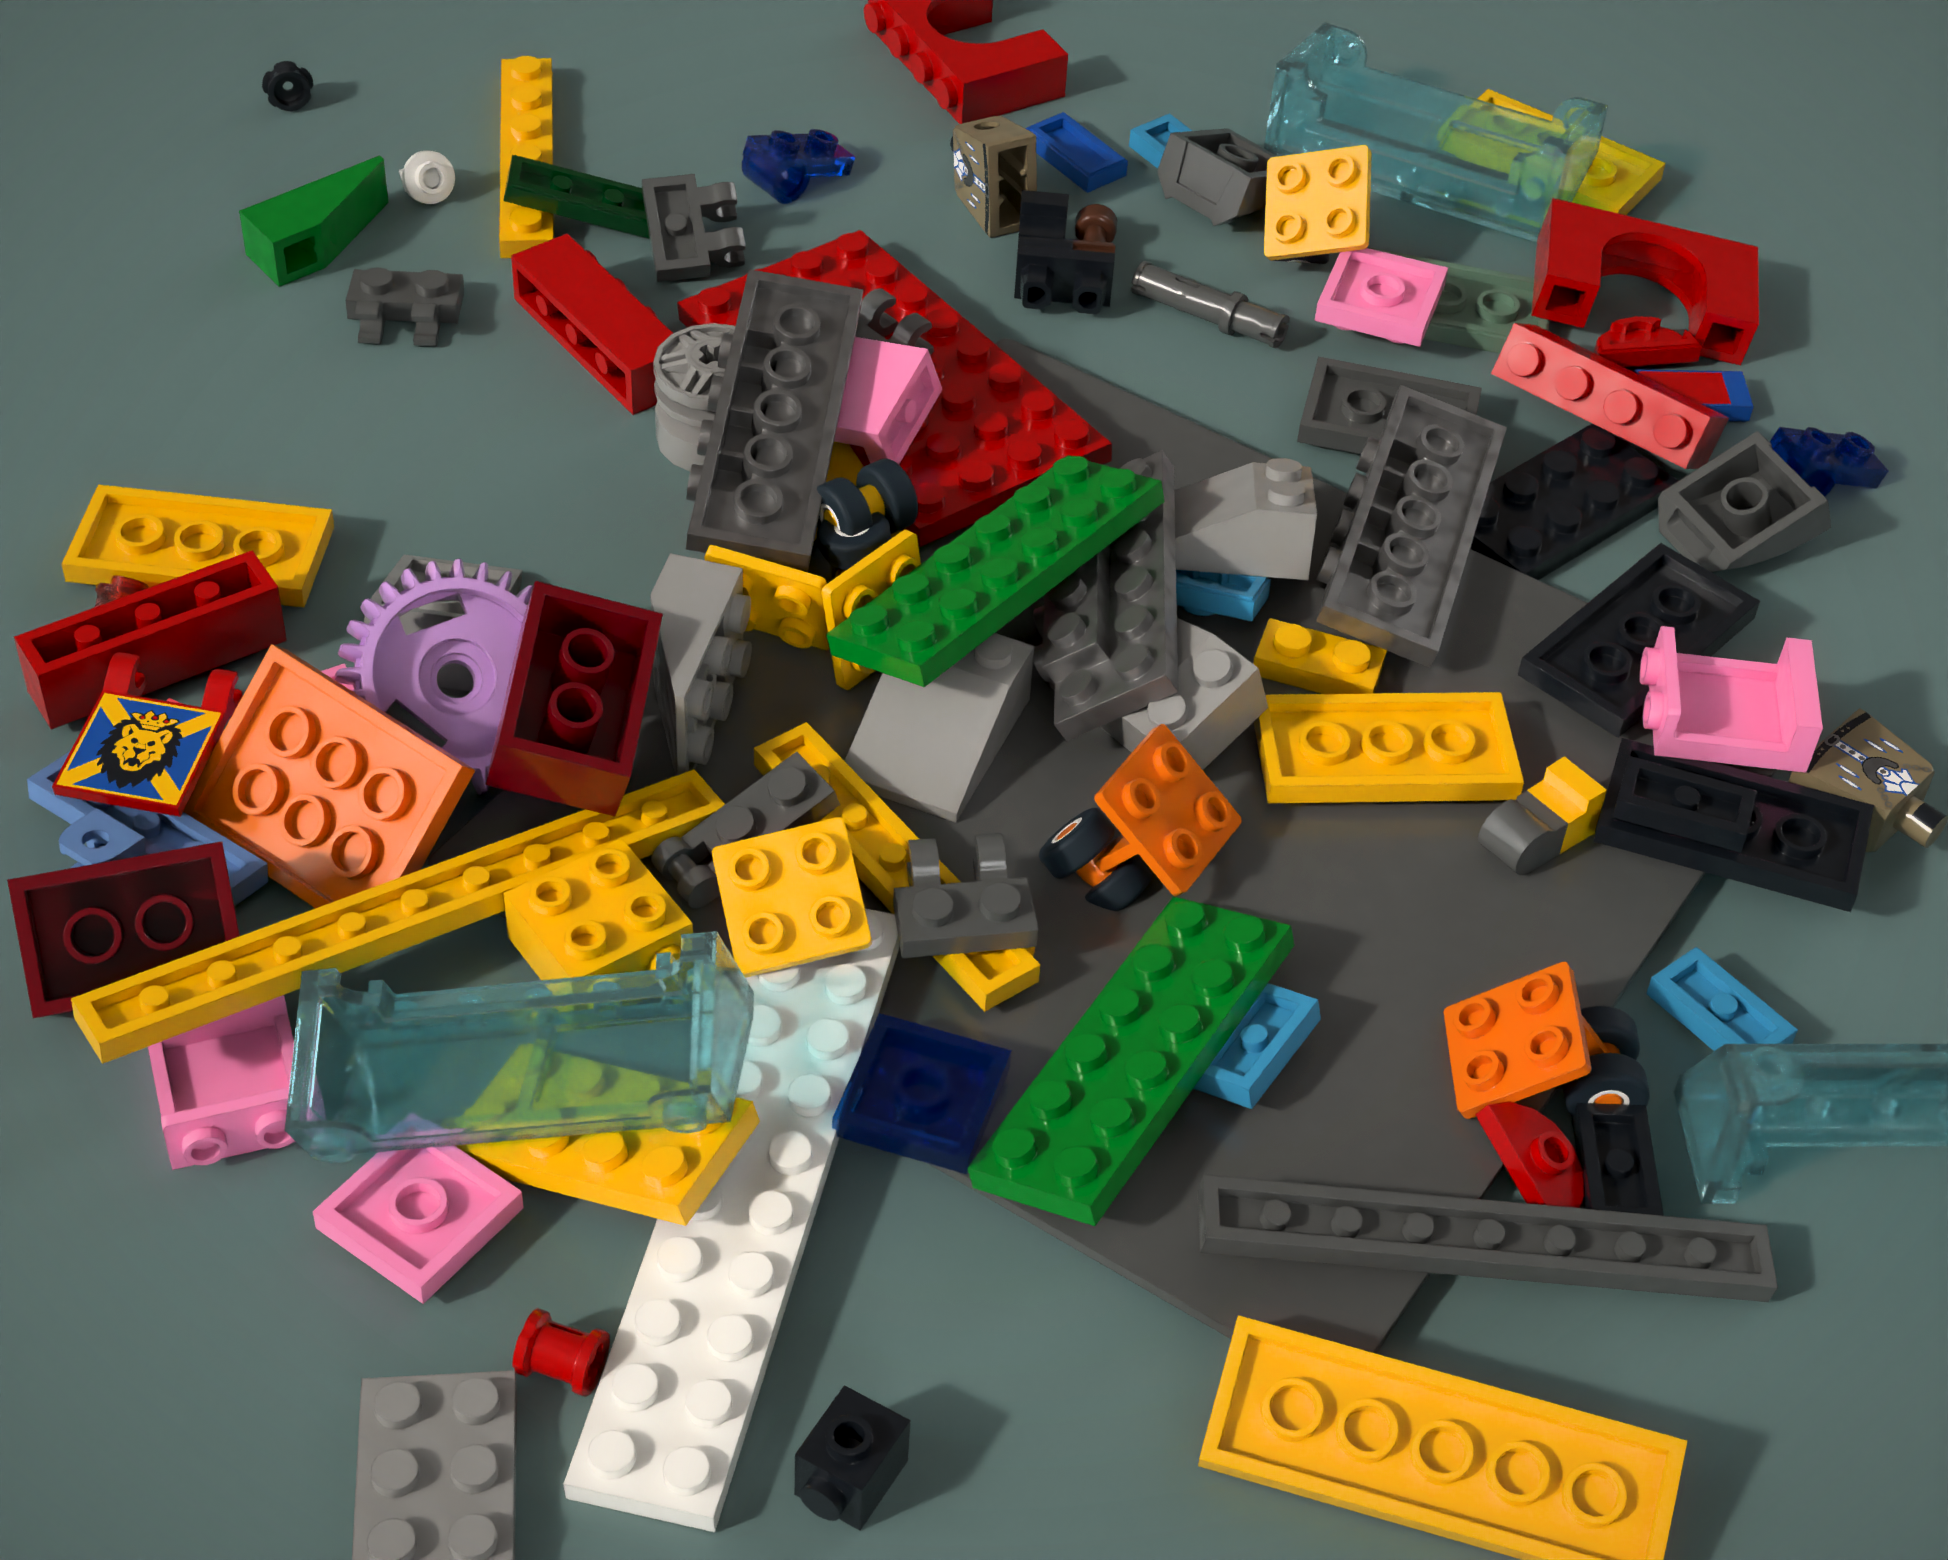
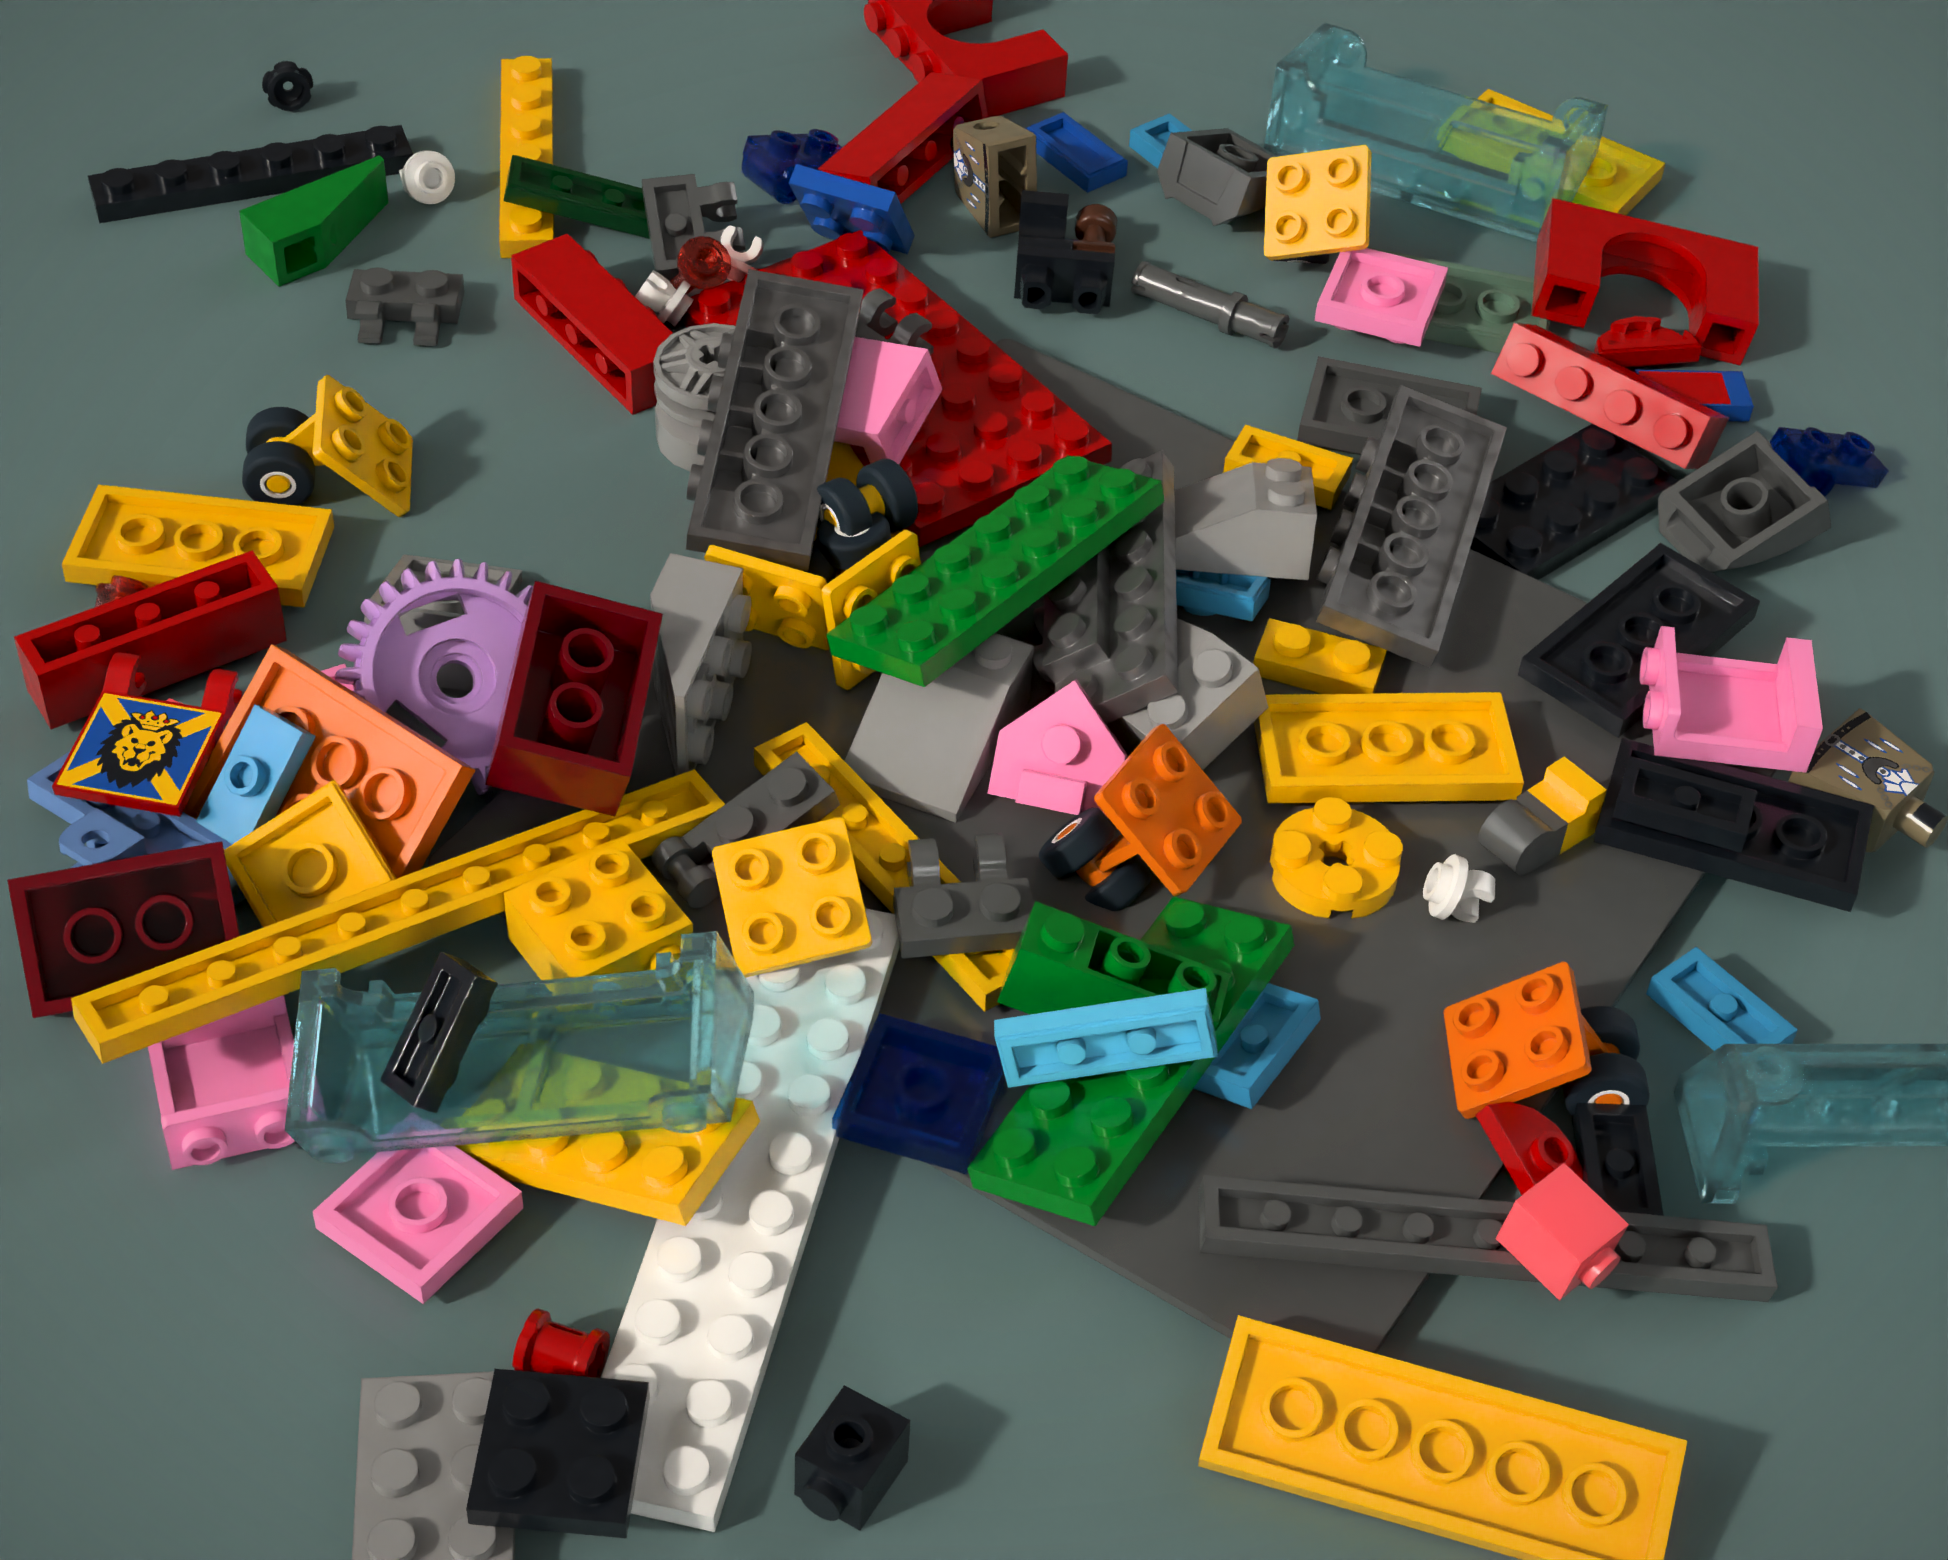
none -> black plate [88,125,413,223]
none -> plate [195,704,316,844]
none -> yellow plate [224,780,397,927]
none -> yellow plate [242,375,413,517]
none -> black plate [380,952,498,1113]
none -> black plate [466,1369,650,1538]
none -> white plate [635,270,693,327]
none -> clear red plate [670,236,731,295]
none -> white plate [707,225,764,282]
none -> blue plate [789,164,915,254]
none -> red brick [818,72,988,204]
none -> bright pink plate [987,679,1127,819]
none -> medium azure tile [994,988,1218,1088]
none -> green slope [997,901,1231,1029]
none -> yellow plate [1223,424,1353,510]
none -> yellow plate [1270,797,1403,919]
none -> white plate [1423,854,1495,923]
none -> coral brick [1496,1163,1629,1301]

